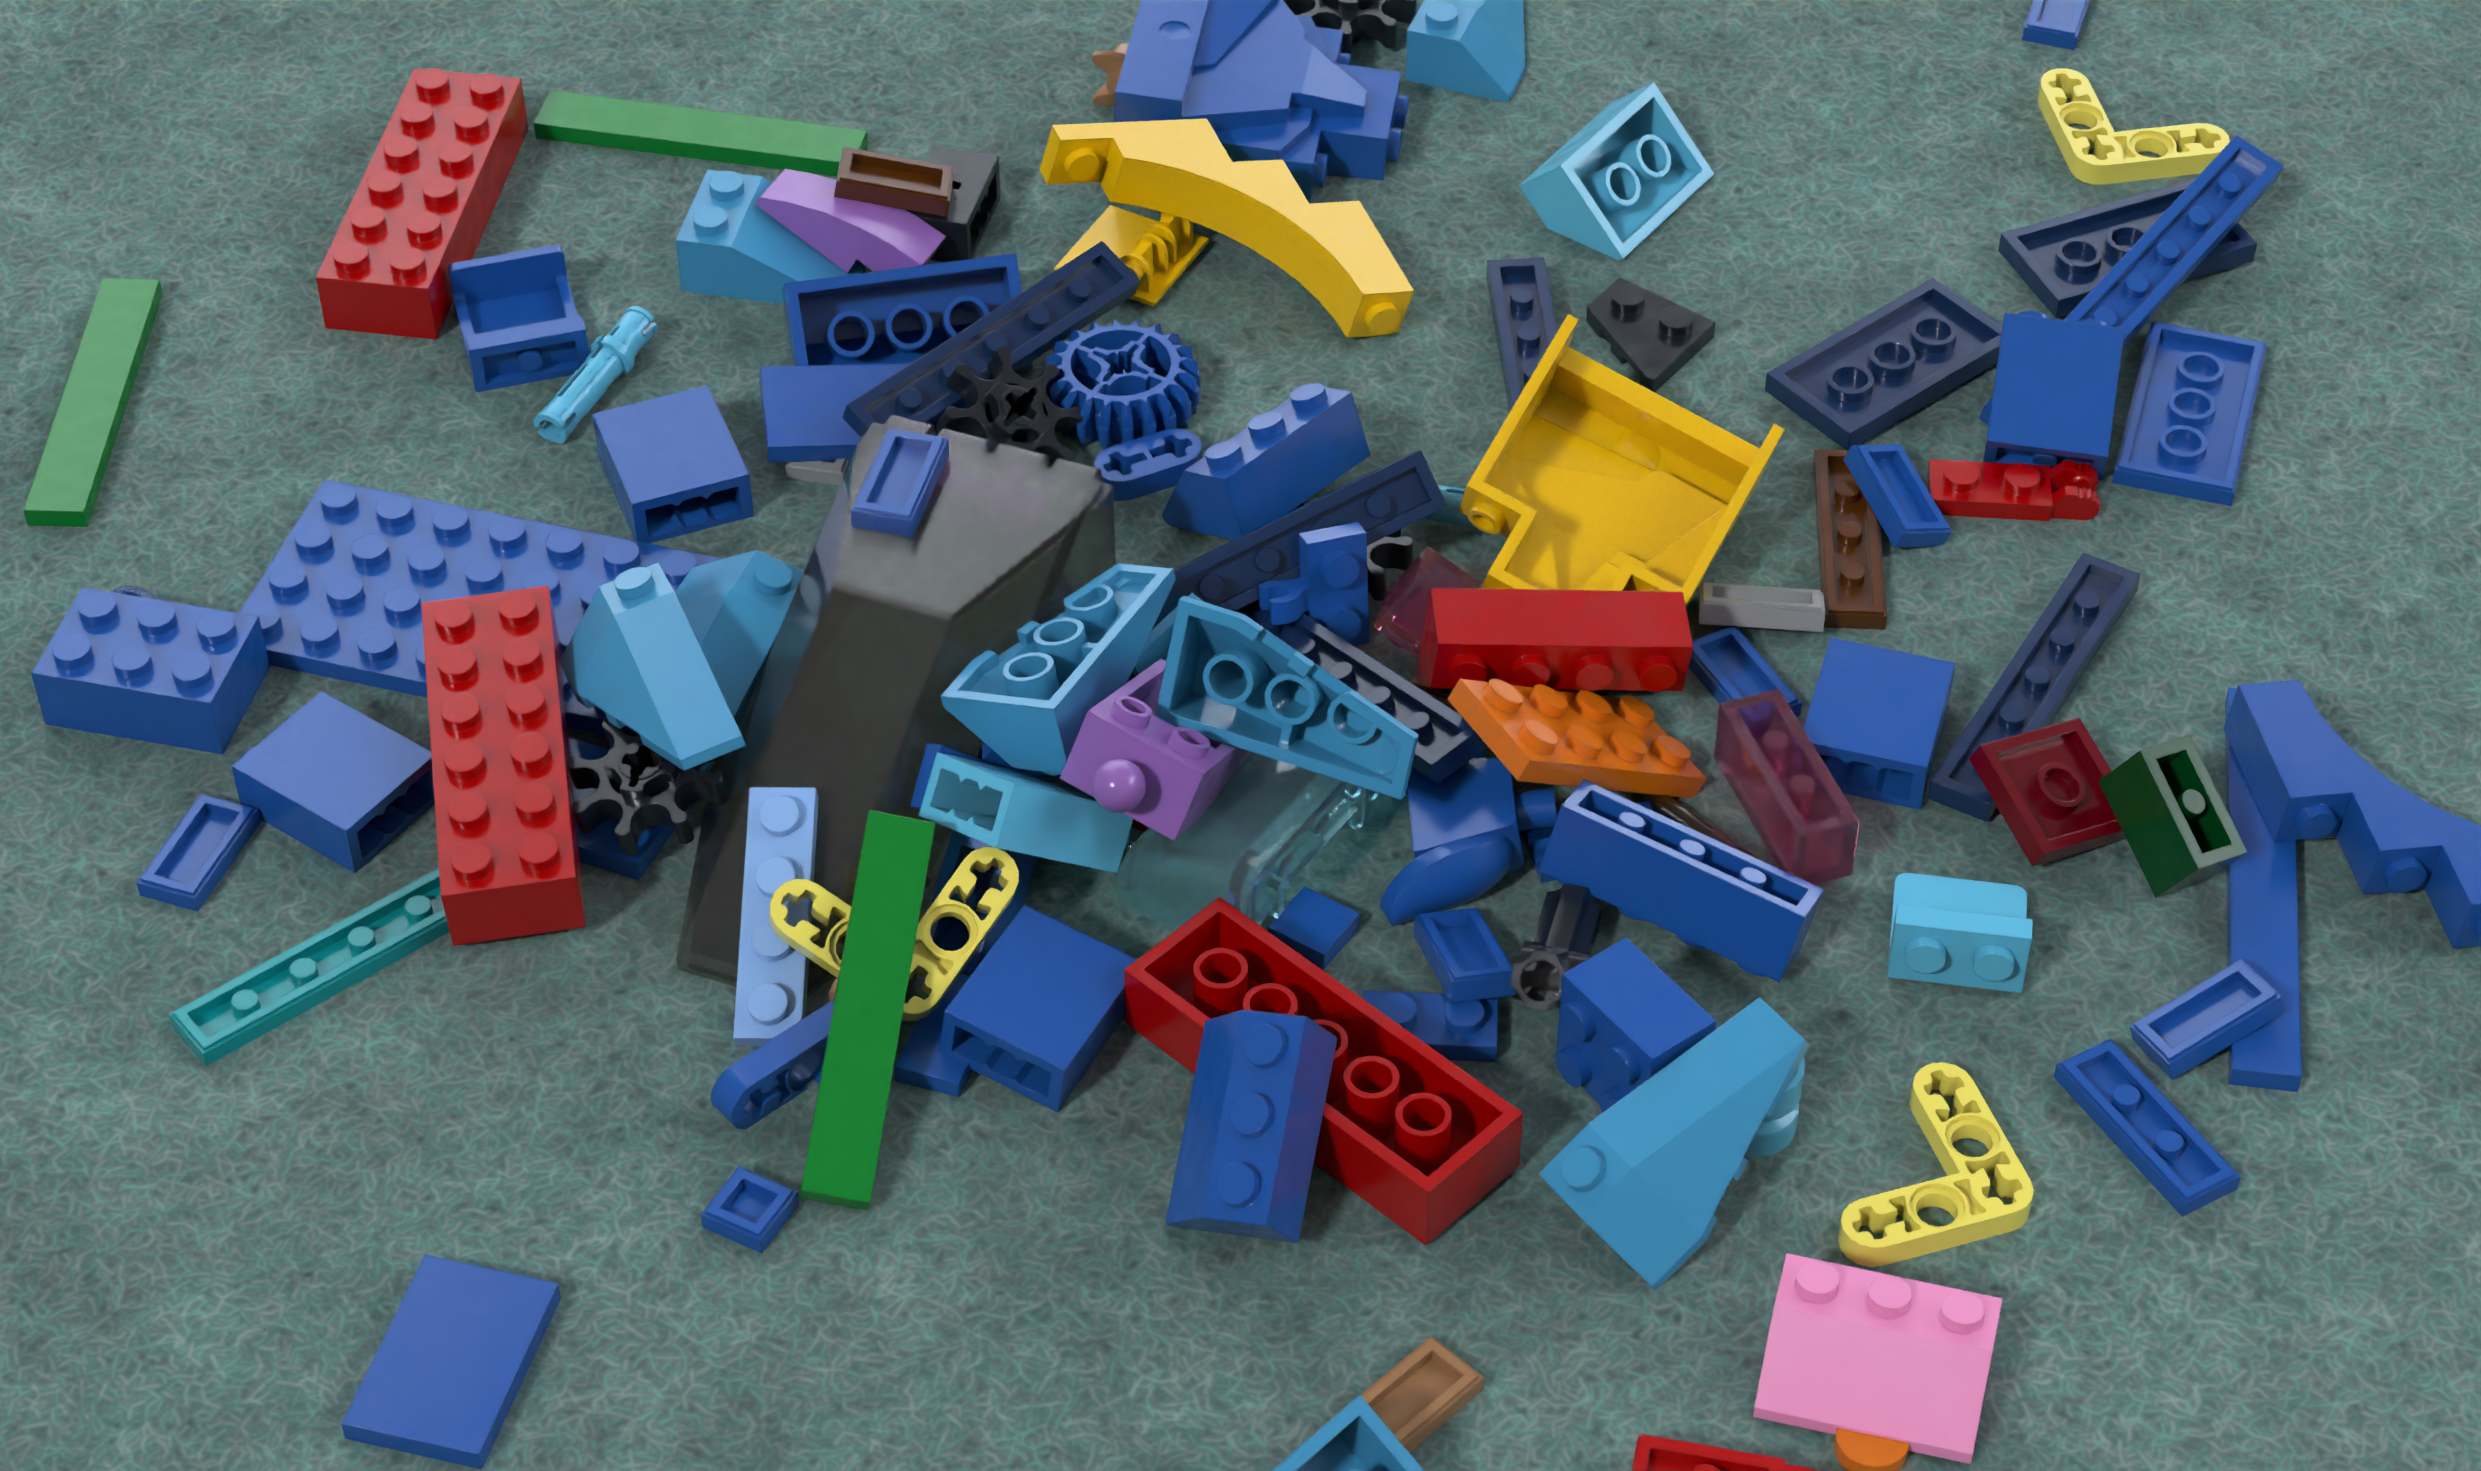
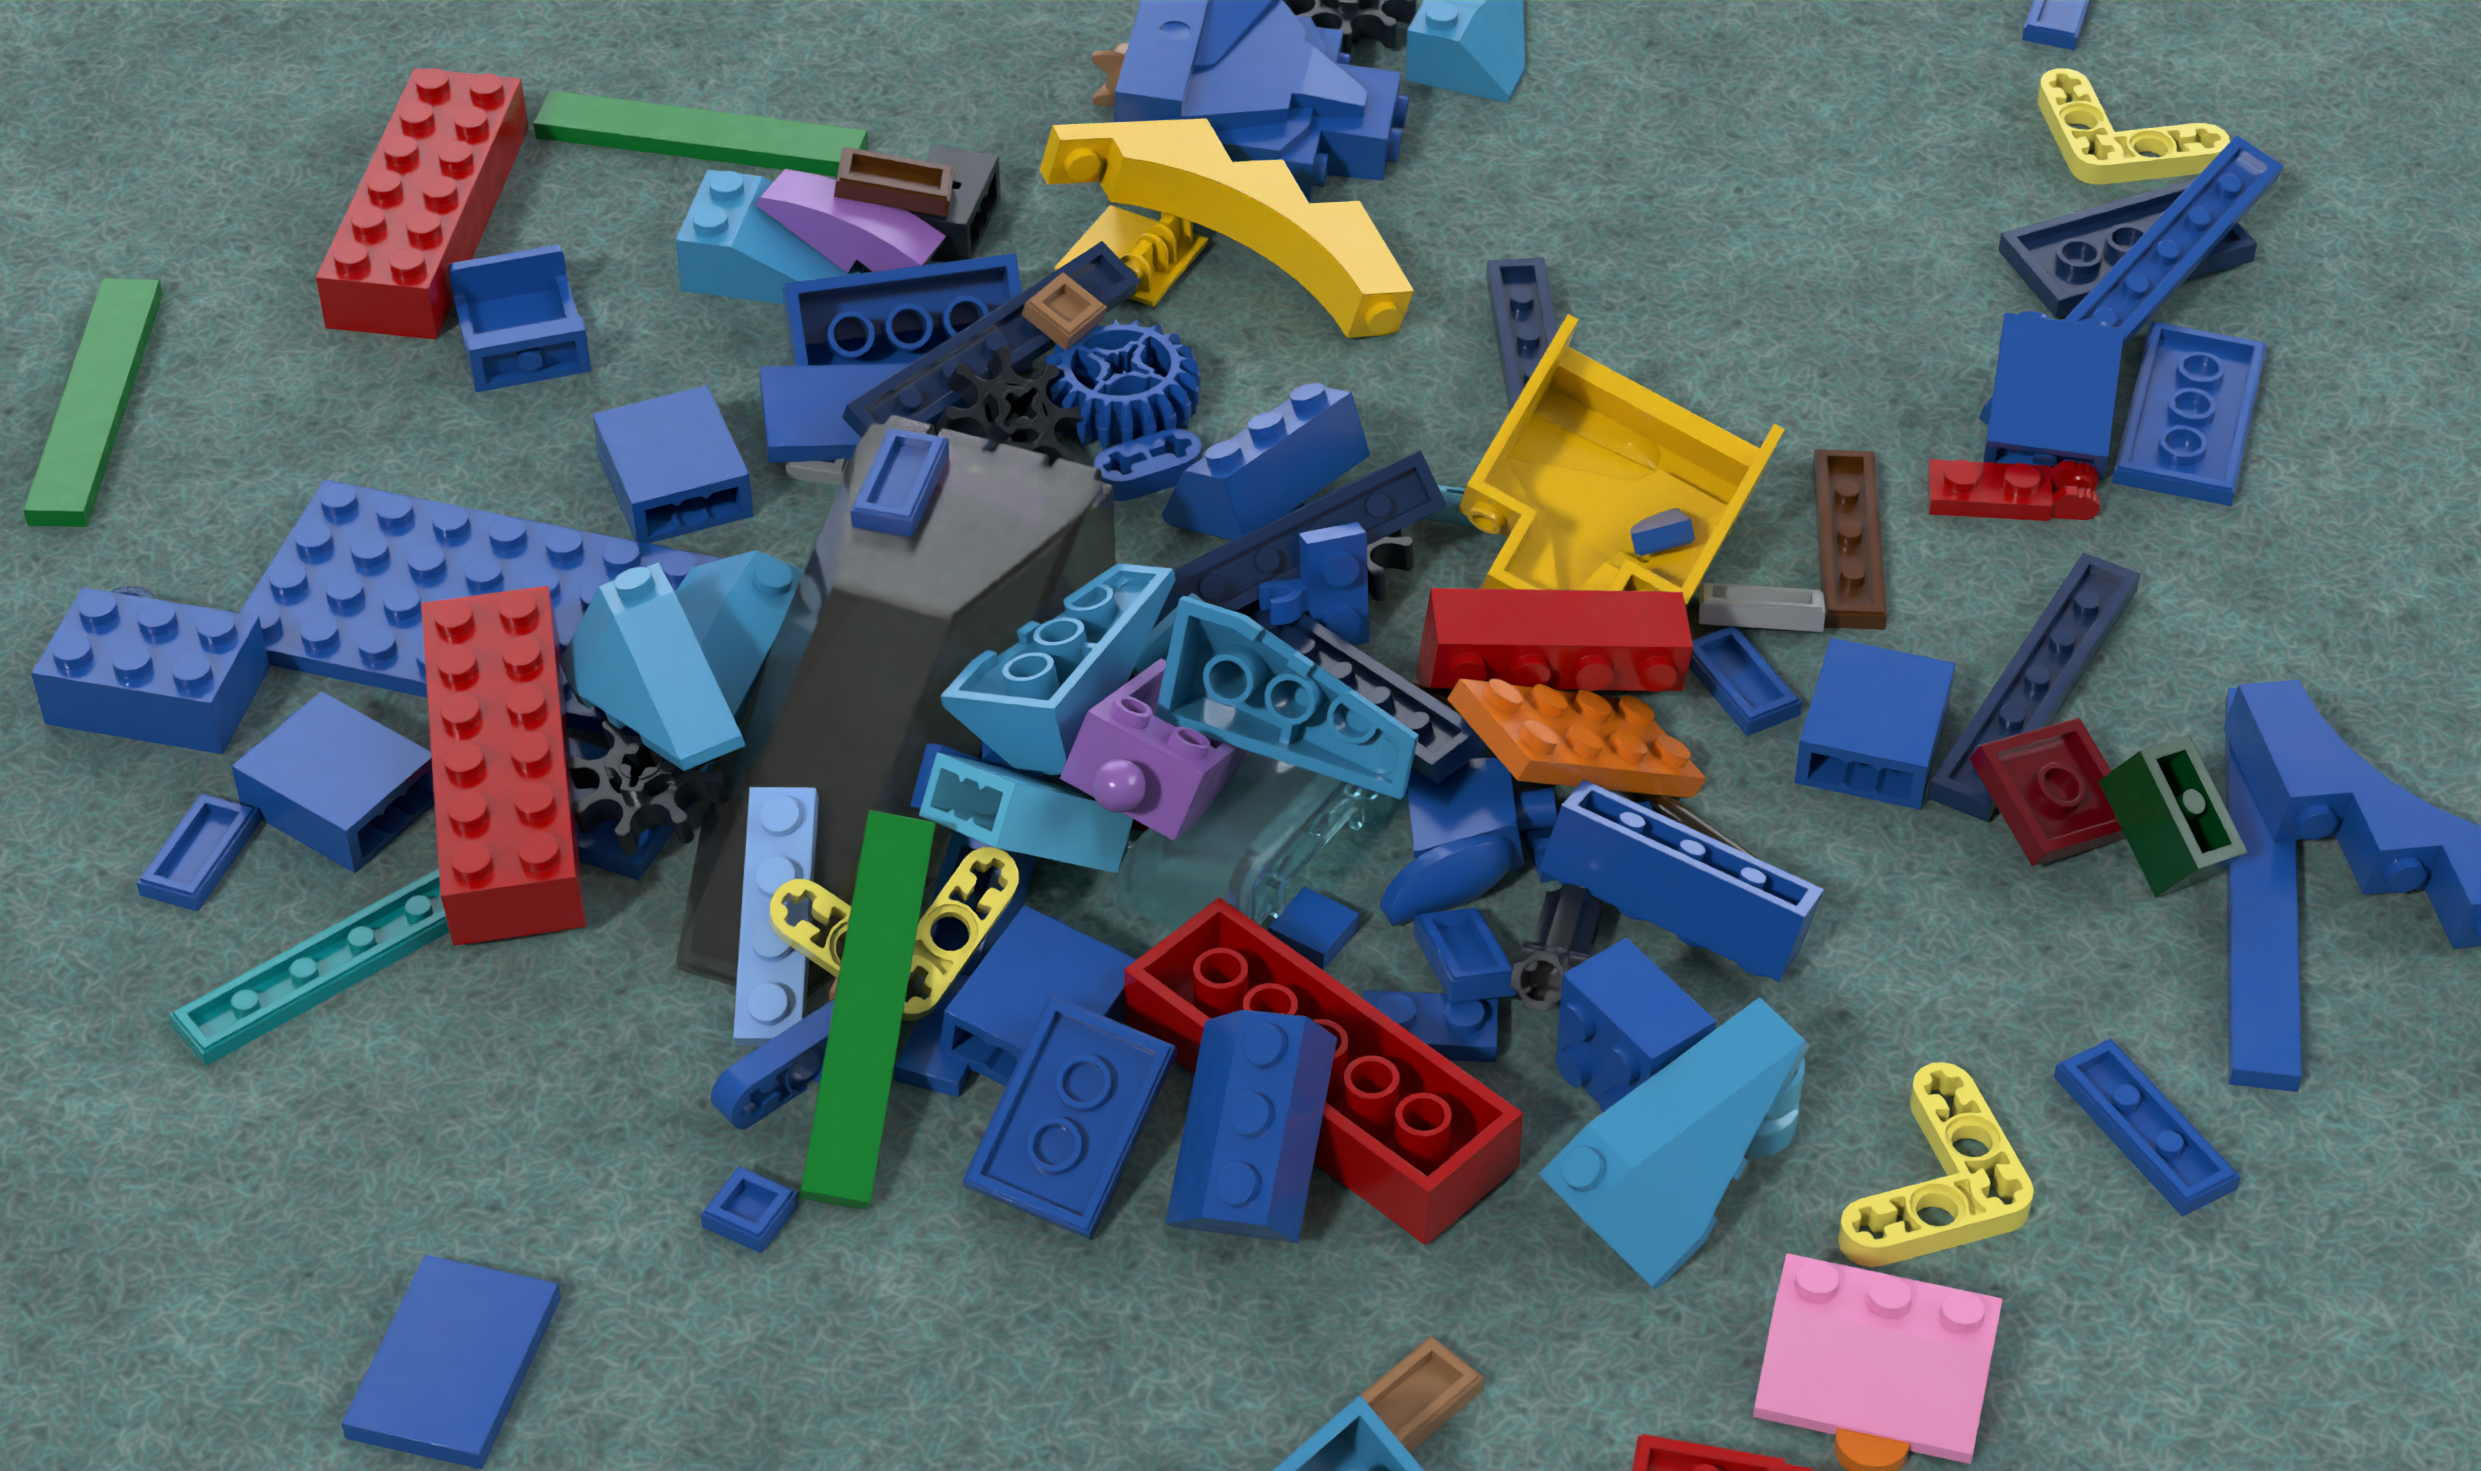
medium azure pin [533,306,658,444] -> none
clear pink brick [1373,546,1478,657] -> none
medium azure slope [1519,82,1714,261] -> none
black wing [1586,277,1715,392] -> none
clear pink brick [1714,689,1860,885] -> none
dark blue plate [1765,278,2002,450] -> none
blue tile [1843,444,1952,548] -> none
medium azure bracket [1887,873,2033,993] -> none
blue tile [2130,959,2285,1080] -> none
none -> blue tile [962,994,1178,1240]
none -> medium nougat tile [1022,272,1107,350]
none -> blue tile [1630,508,1695,556]

